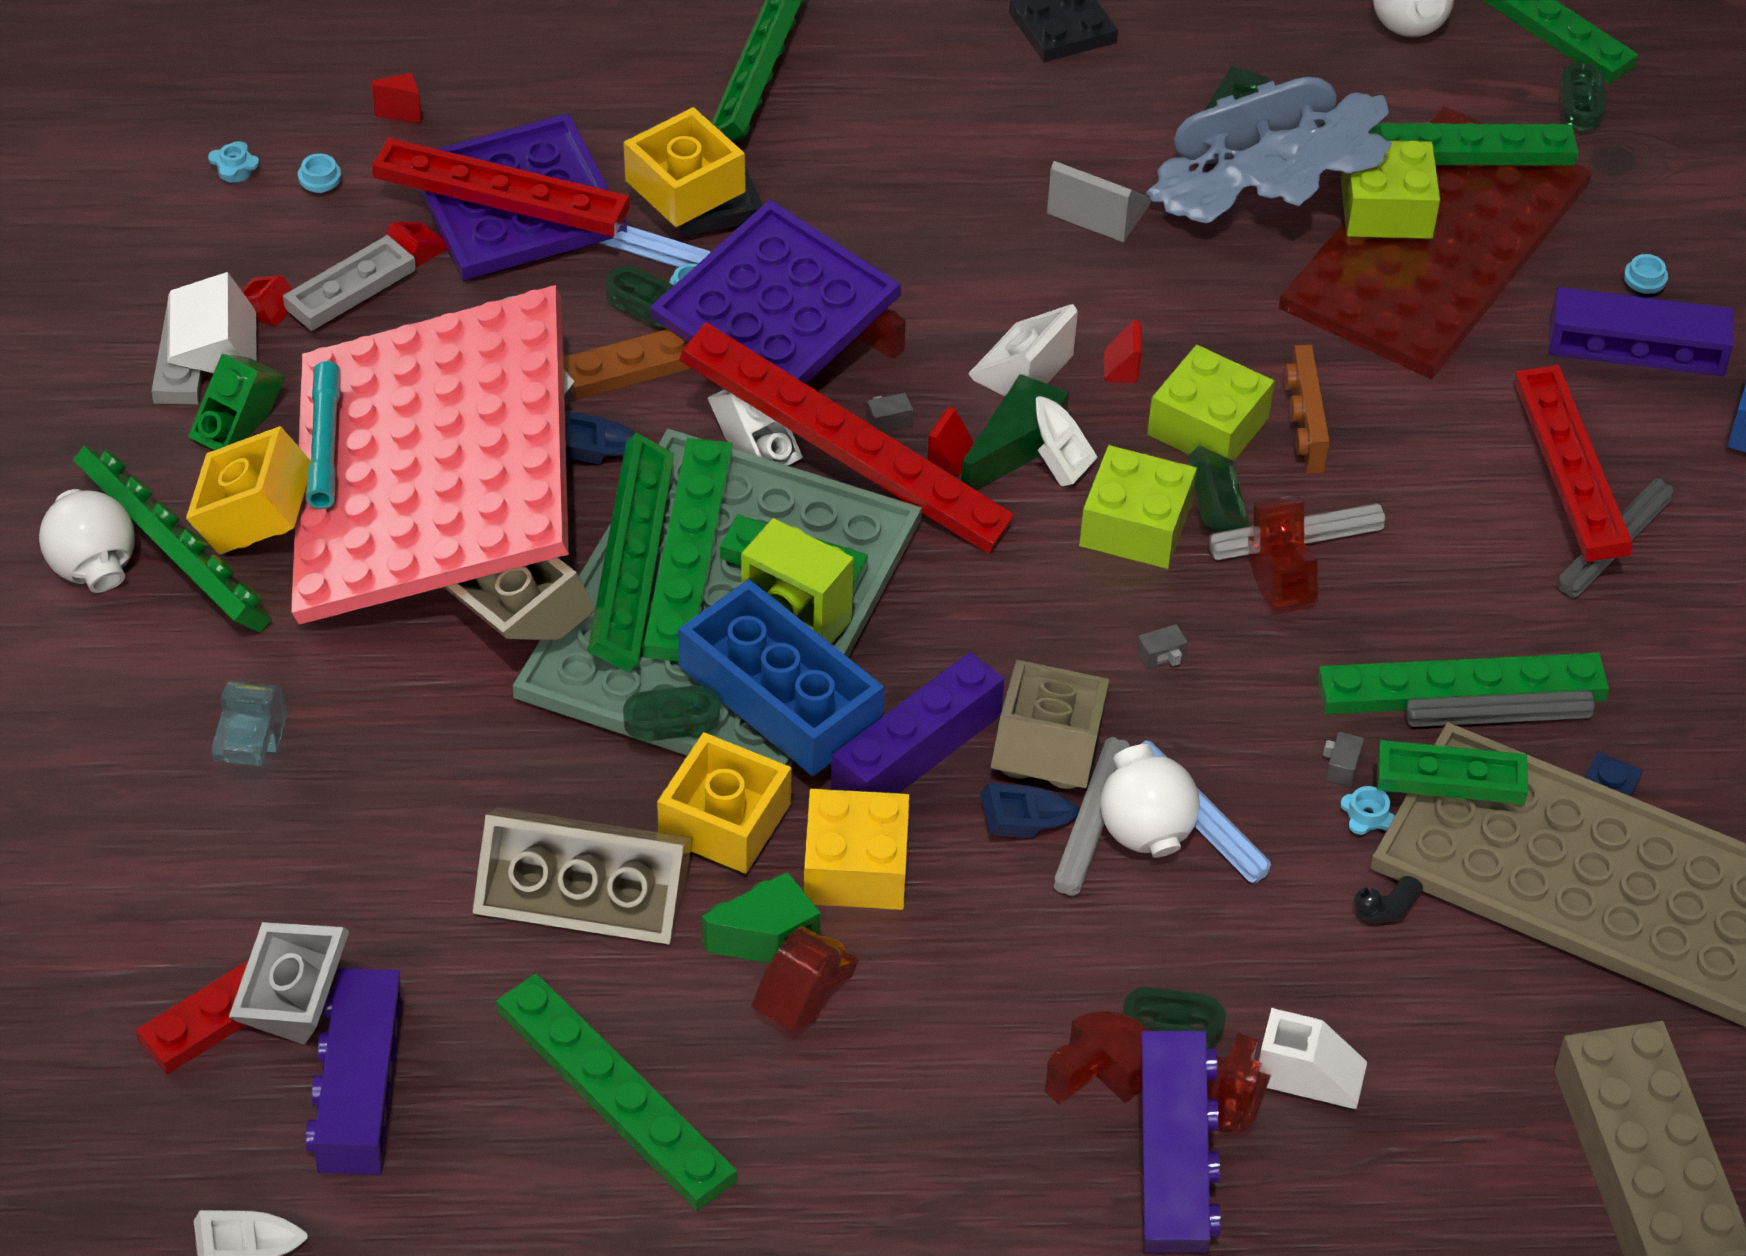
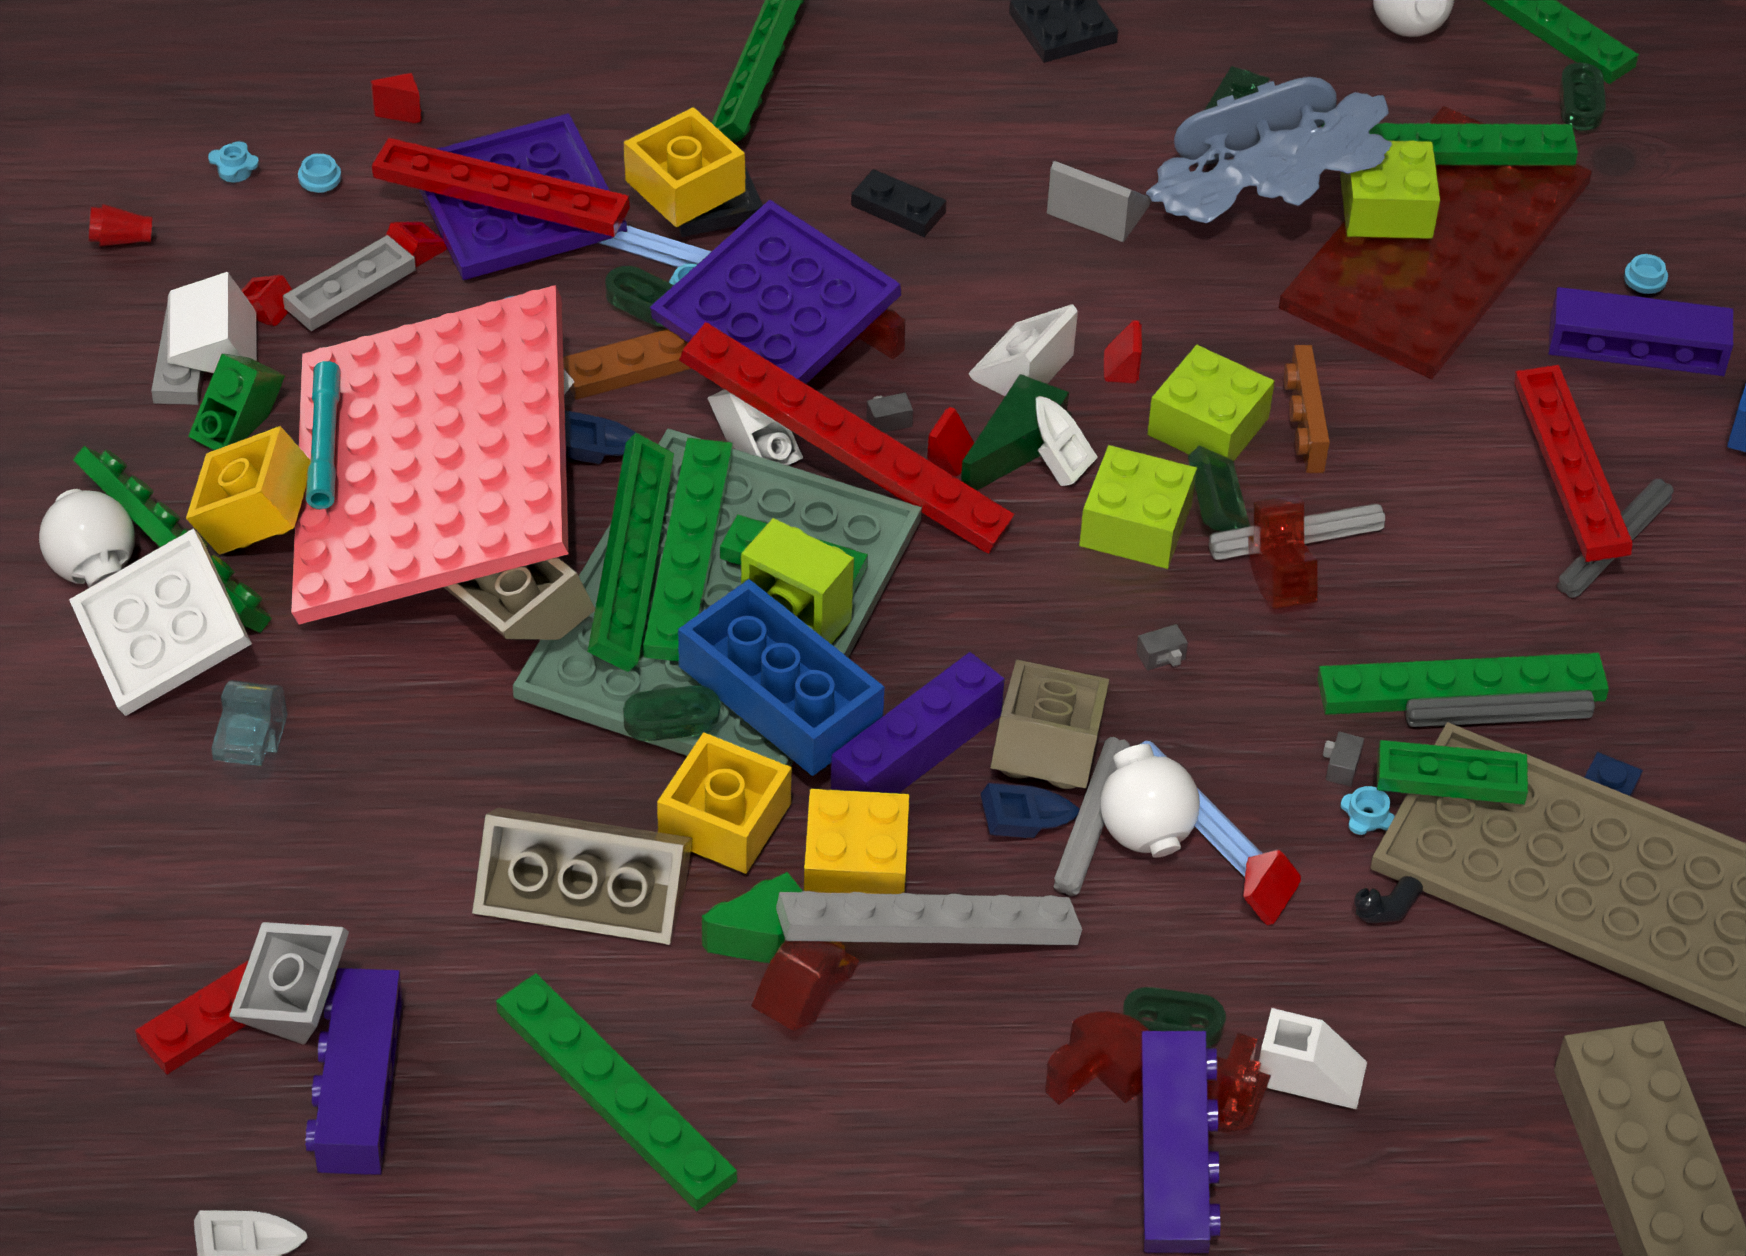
none -> white plate [69,529,252,716]
none -> red cone [88,203,152,247]
none -> light grey plate [776,891,1082,945]
none -> black plate [851,169,947,237]
none -> red slope [1243,850,1301,925]

